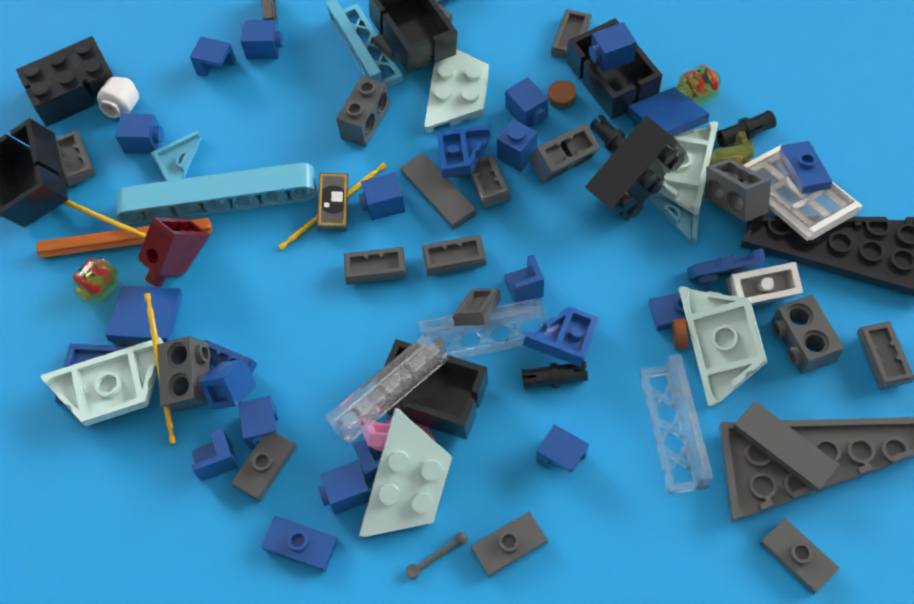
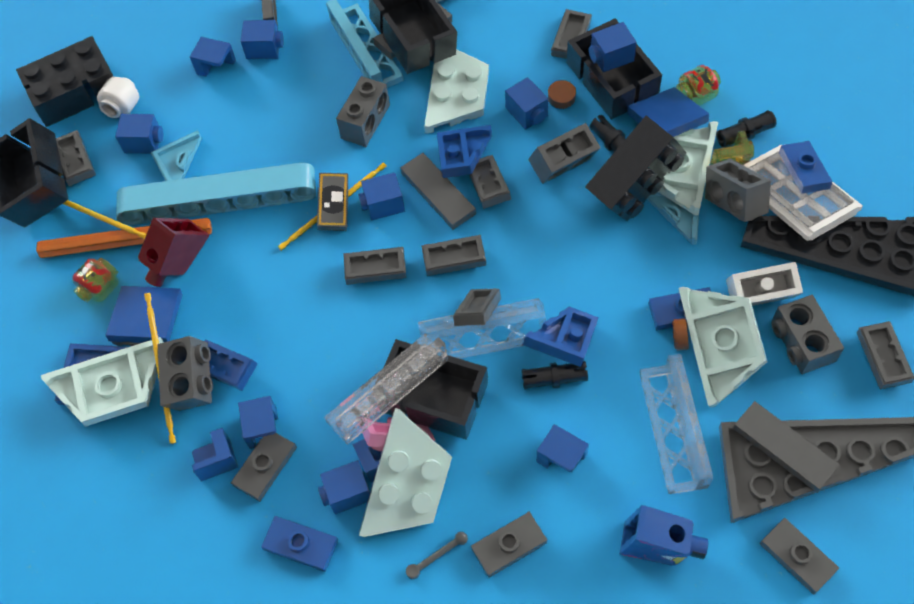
blue panel [198,359,256,409] -> none
blue brick [497,119,537,172] -> none
blue panel [504,255,544,306] -> none
blue wing [687,249,766,284] -> none
none -> blue torso [619,505,708,565]

